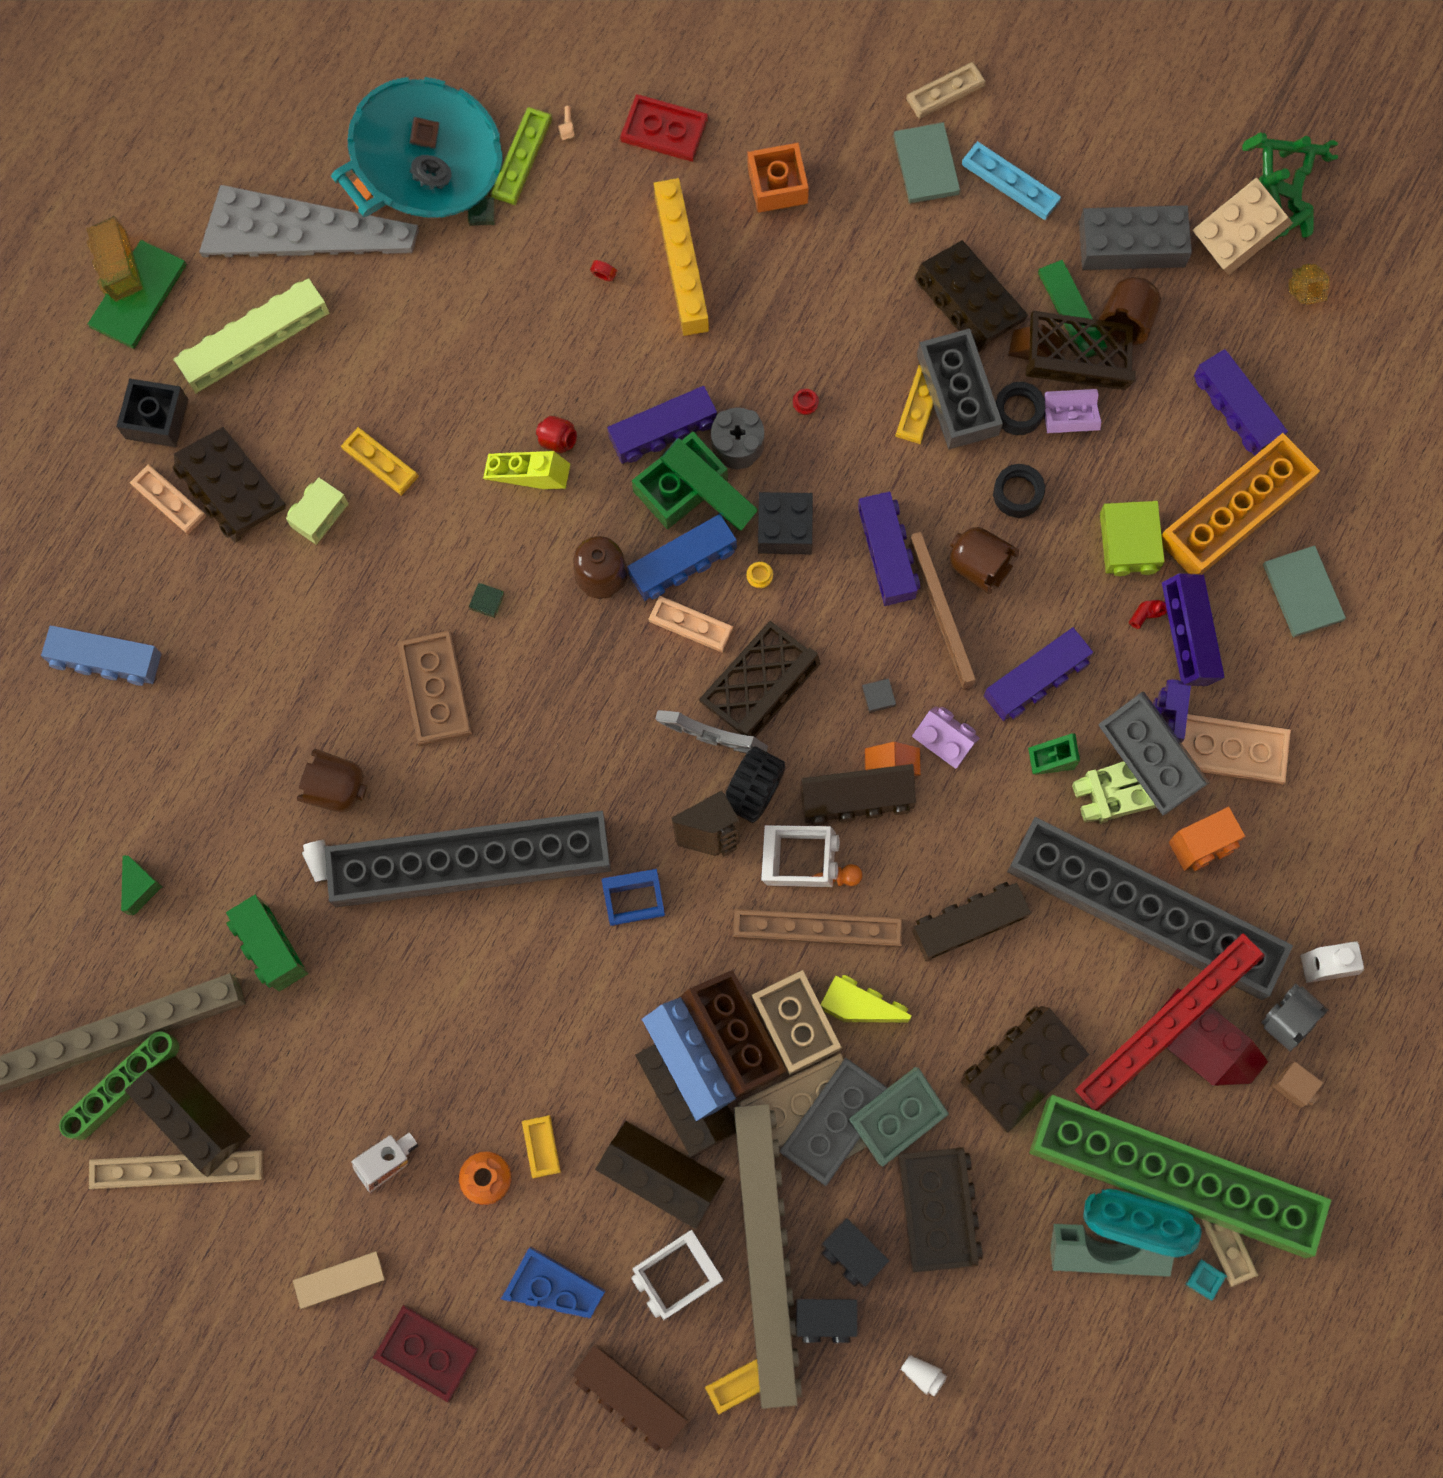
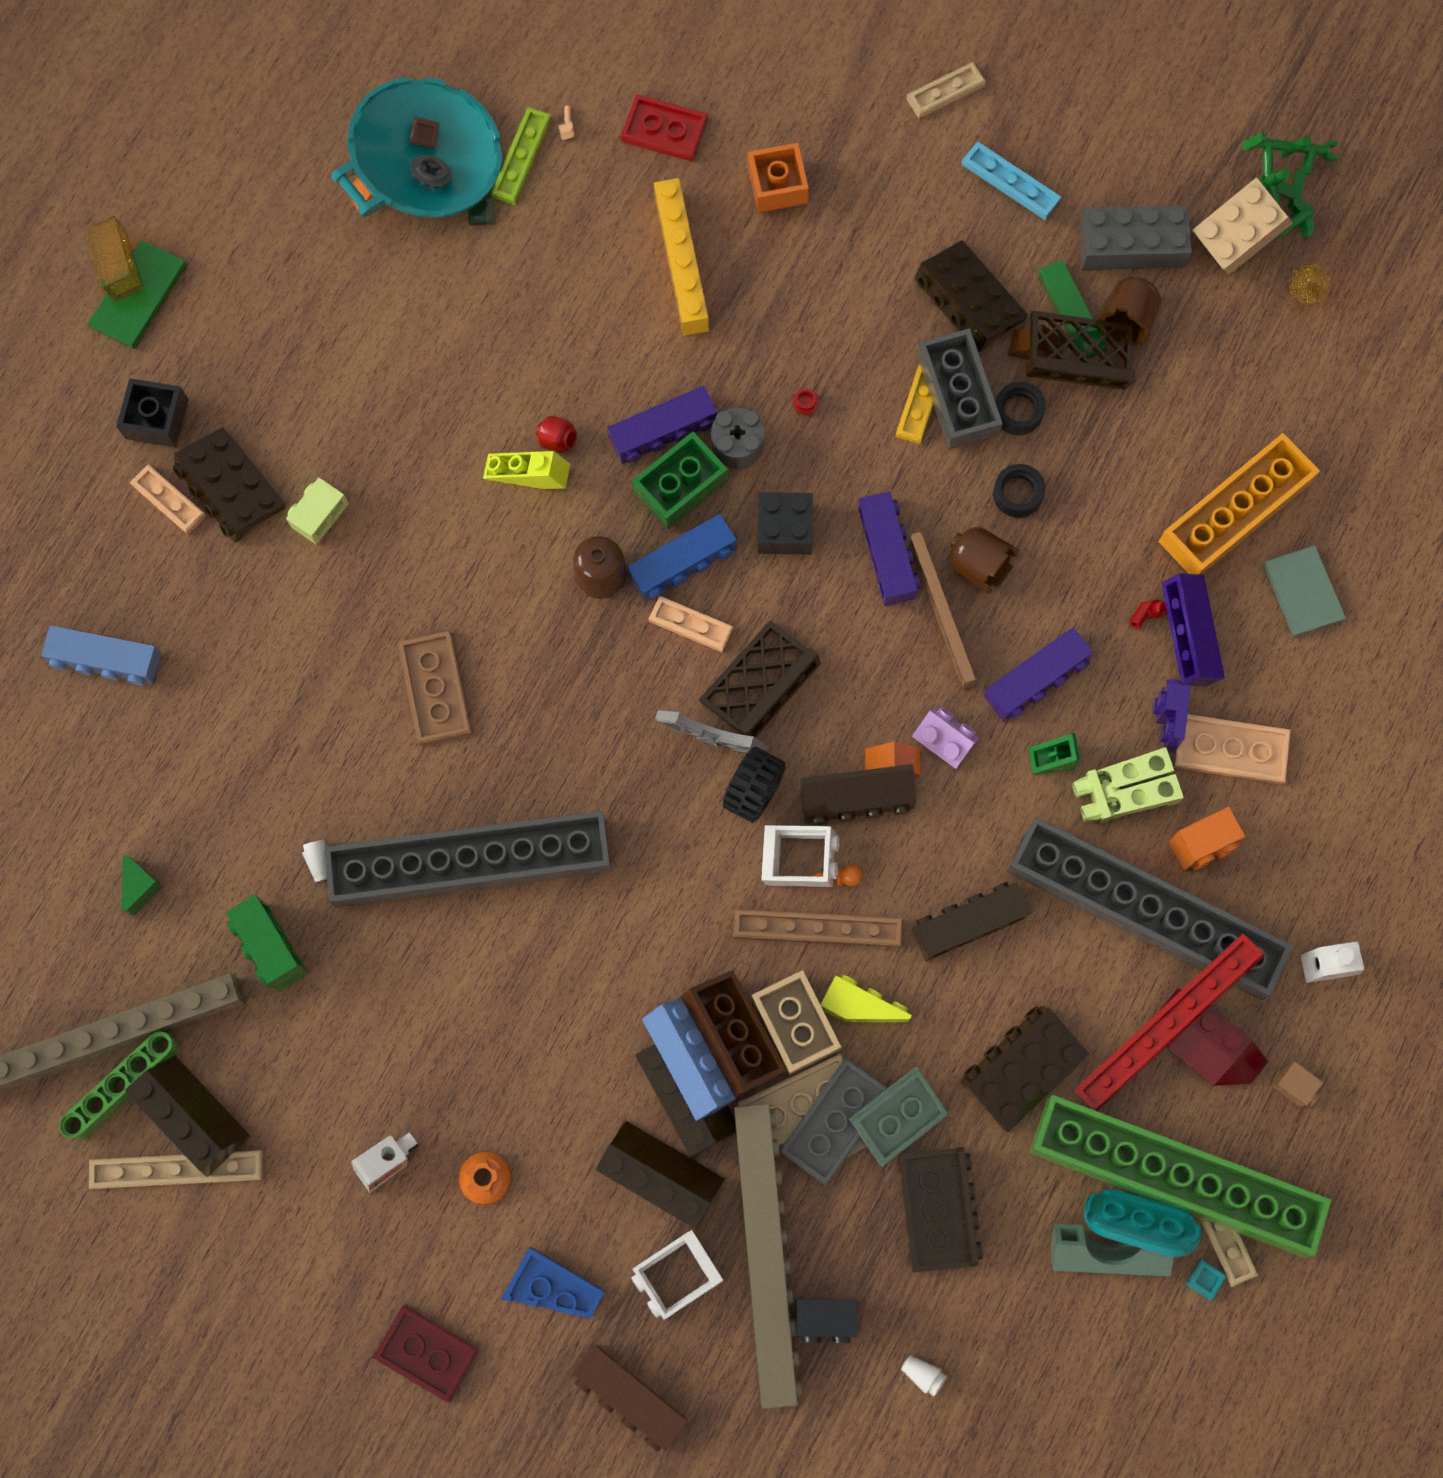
yellowish green brick [174,278,329,393] -> none
light grey wing [199,185,419,258] -> none
tan tile [293,1252,386,1309] -> none
reddish brown cylinder [297,749,367,813] -> none
yellow tile [341,427,419,496] -> none
clear green tile [469,583,504,618] -> none
yellow tile [522,1115,561,1179] -> none
red tile [590,260,617,281] -> none
blue tile [601,869,665,926] -> none
green tile [660,438,758,531] -> none
dark brown slope [671,790,740,856] -> none
yellow tile [705,1359,760,1415] -> none
yellow plate [747,562,773,588] -> none
black brick [821,1218,890,1287] -> none
dark grey tile [862,679,896,713] -> none
sand green tile [893,122,960,204] -> none
lavender bracket [1044,389,1101,433] -> none
dark grey tile [1098,692,1210,816] -> none
lime brick [1100,501,1164,576] -> none
dark purple brick [1194,349,1288,456] -> none
dark grey brick [1261,984,1329,1052] -> none

